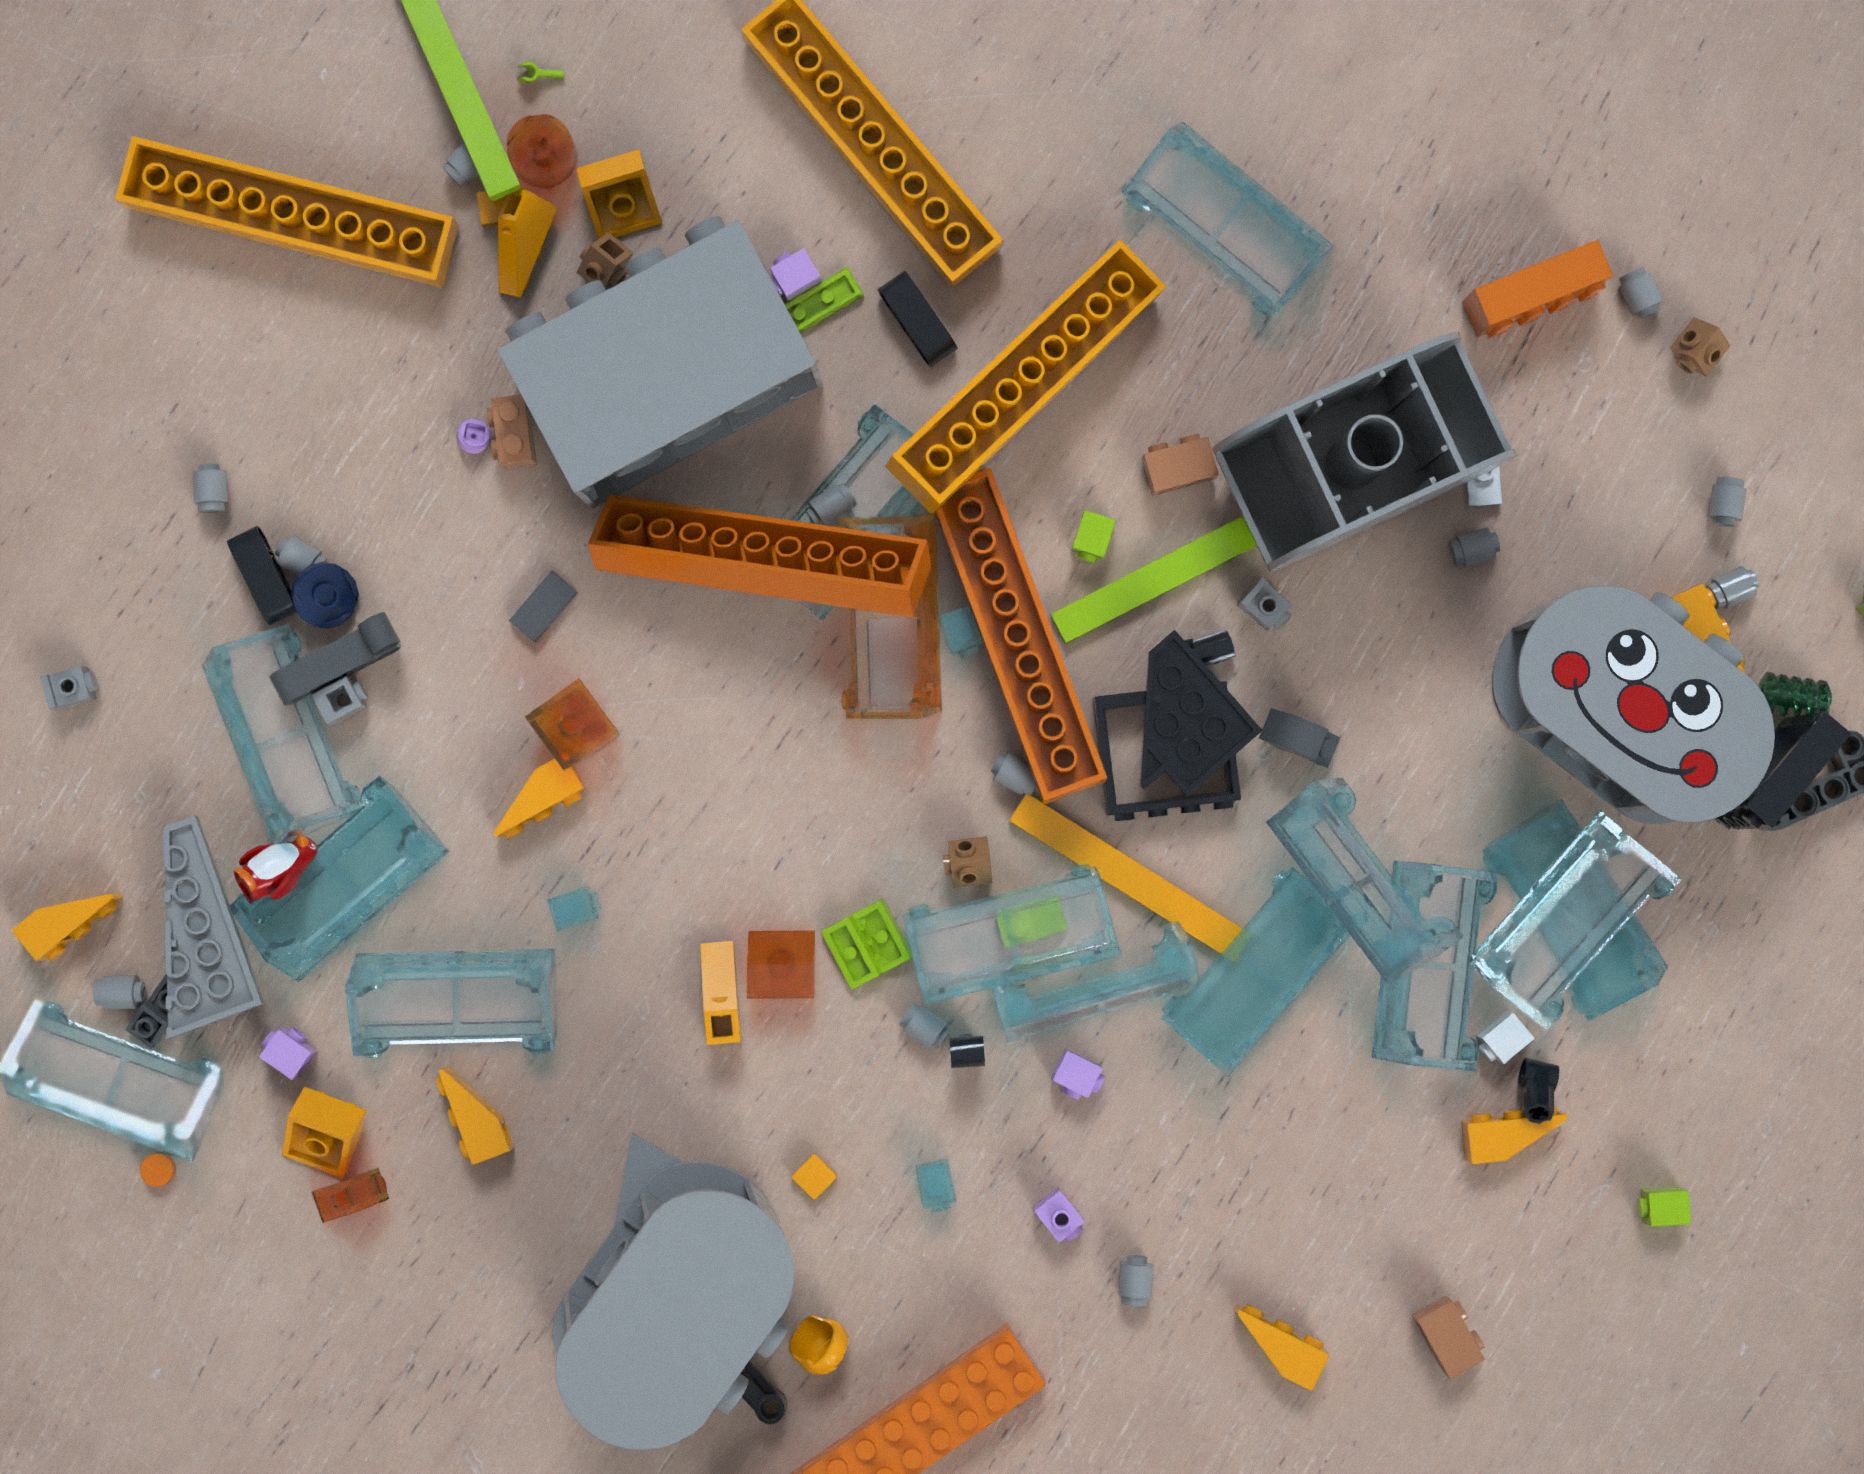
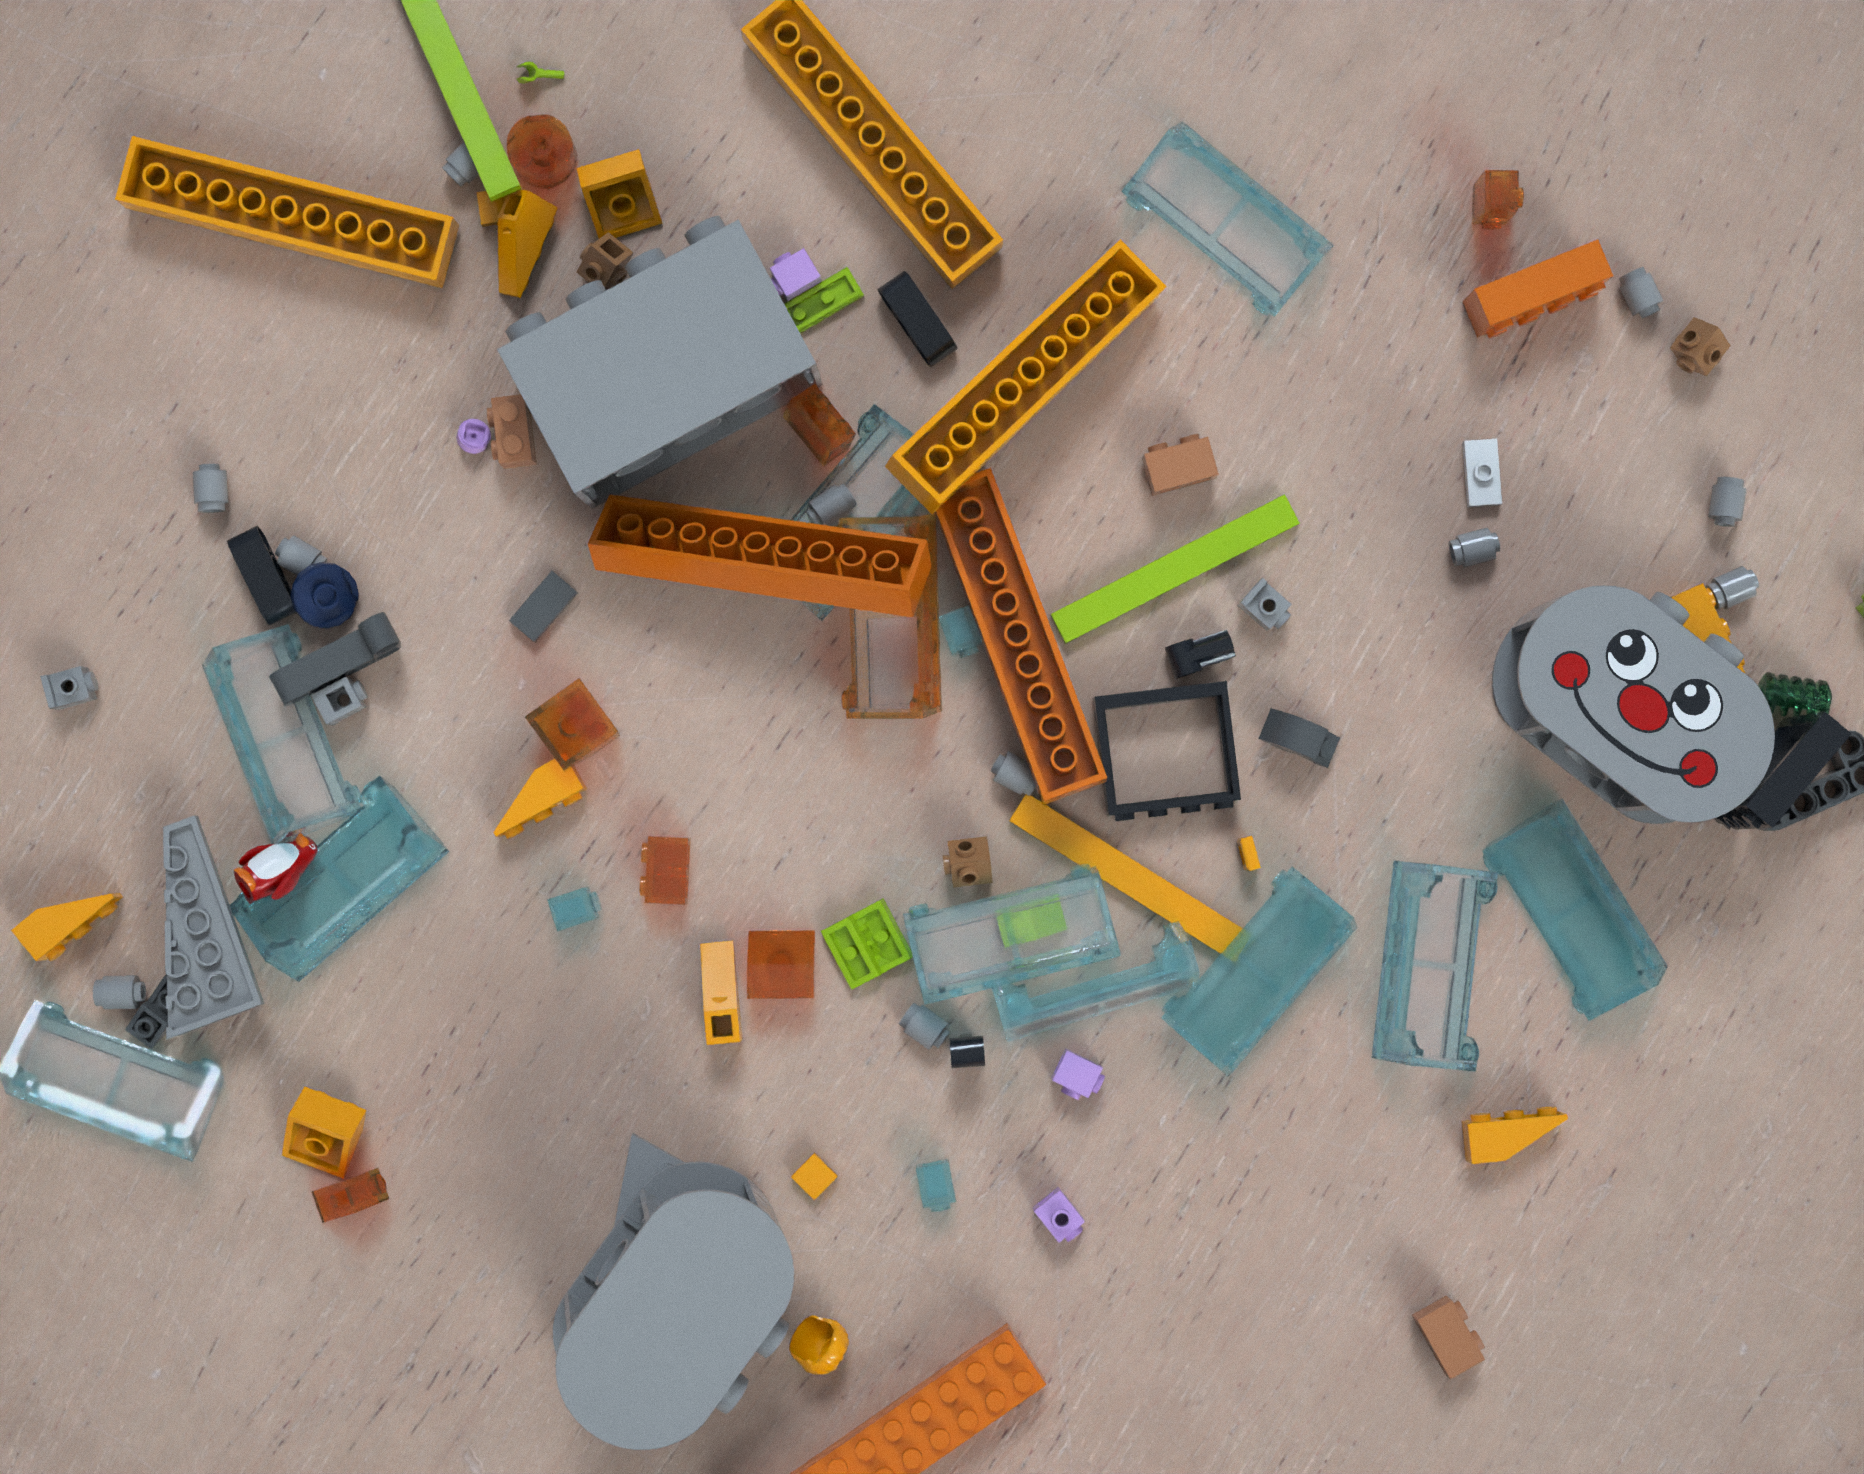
orange tile [140,1152,176,1187] -> none
lavender brick [259,1027,318,1080] -> none
windscreen [345,949,557,1058] -> none
light orange slope [436,1067,515,1165] -> none
black piece [740,1360,787,1425] -> none
lime brick [1071,510,1116,564] -> none
light grey brick [1119,1255,1153,1306] -> none
black wing [1139,630,1263,797] -> none
light grey brick [1212,332,1517,572] -> none
light orange slope [1234,1304,1330,1391] -> none
clear light blue windscreen [1266,777,1463,984] -> none
windscreen [1468,810,1682,1030] -> none
white brick [1477,1011,1535,1064] -> none
black piece [1518,1058,1560,1124] -> none
lime brick [1637,1187,1691,1227] -> none
none -> clear orange brick [639,836,691,905]
none -> clear orange brick [783,384,856,467]
none -> light orange tile [1237,836,1261,871]
none -> clear orange brick [1472,170,1524,230]

